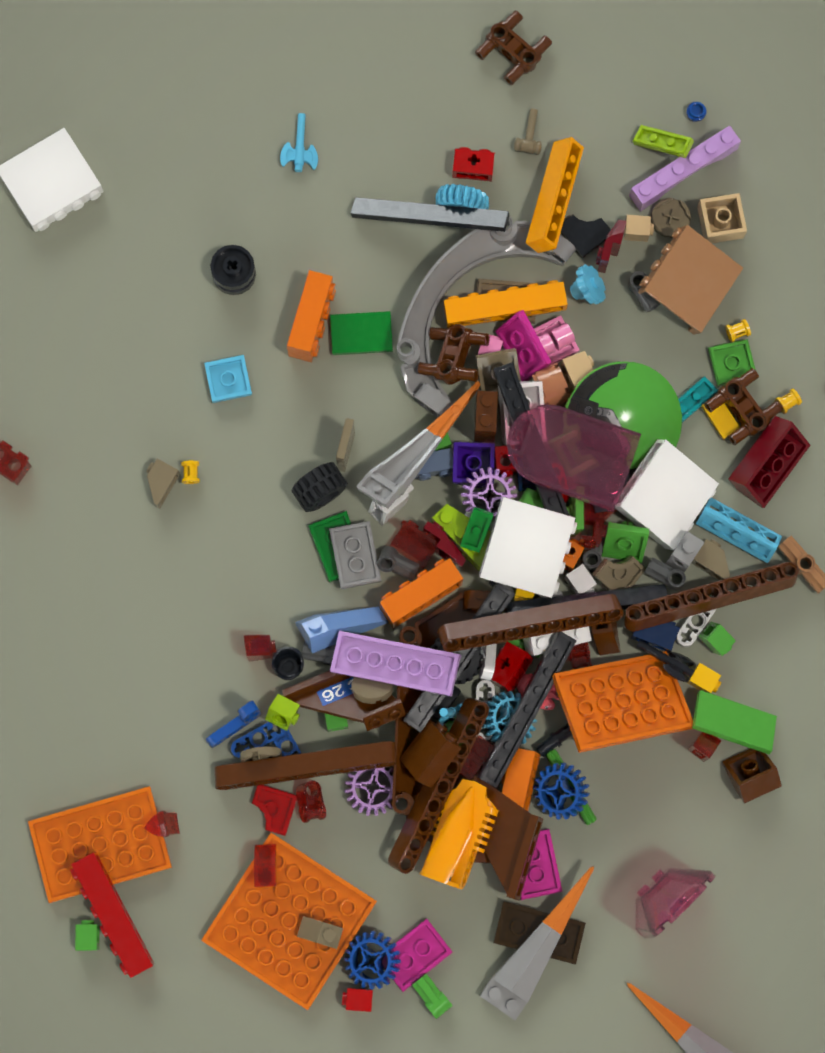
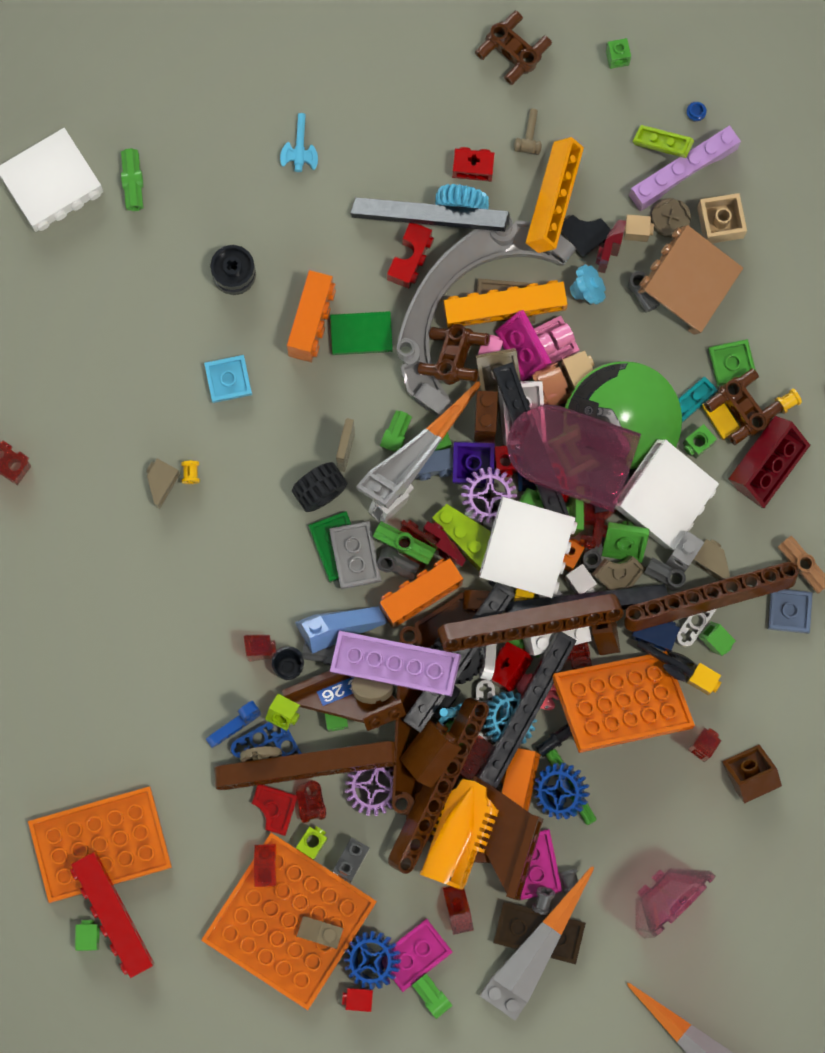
clear red tile [145,811,180,837] -> none
green plate [460,507,493,553] -> none
bright green tile [692,690,777,754] -> none
medium azure fence [696,498,782,563] -> none
yellow bush [725,319,751,343] -> none
none -> bright green piece [121,148,144,211]
none -> lime brick [296,826,328,860]
none -> dark grey hips [333,838,370,883]
none -> bright green piece [373,521,436,565]
none -> bright green piece [380,410,412,452]
none -> red arch [387,223,434,289]
none -> clear red slope [443,886,474,935]
none -> dark grey bush [532,887,555,915]
none -> dark grey bush [559,869,578,894]
none -> bright green brick [606,38,631,69]
none -> bright green brick [683,424,717,458]
none -> sand blue tile [768,589,813,634]

